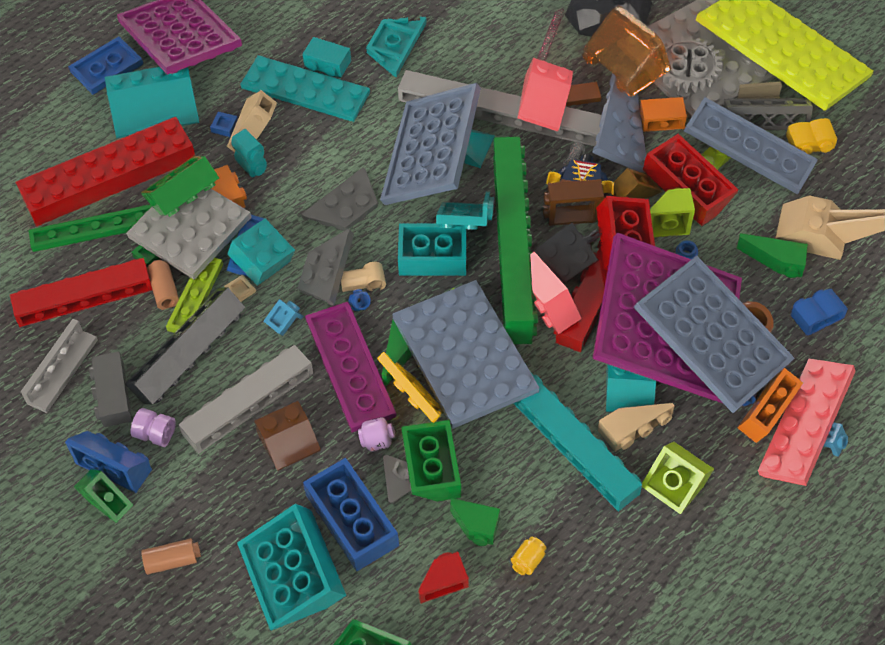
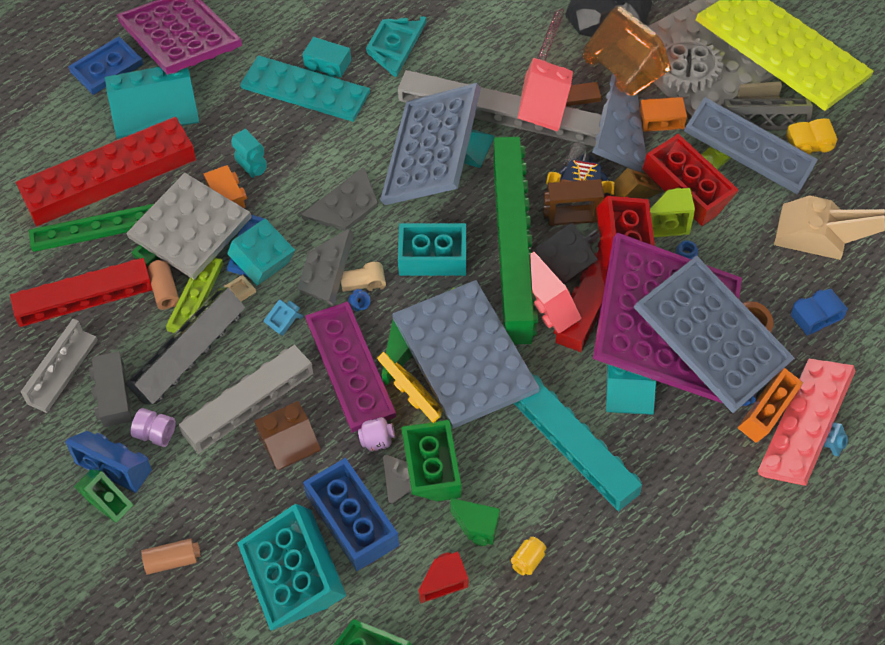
green slope [141,156,219,217] -> none
blue plate [210,112,238,137] -> none
tan slope [227,90,277,152] -> none
teal bracket [436,192,494,229] -> none
tan slope [598,403,674,452] -> none
lime slope [642,442,714,514] -> none
green slope [737,233,808,278] -> none

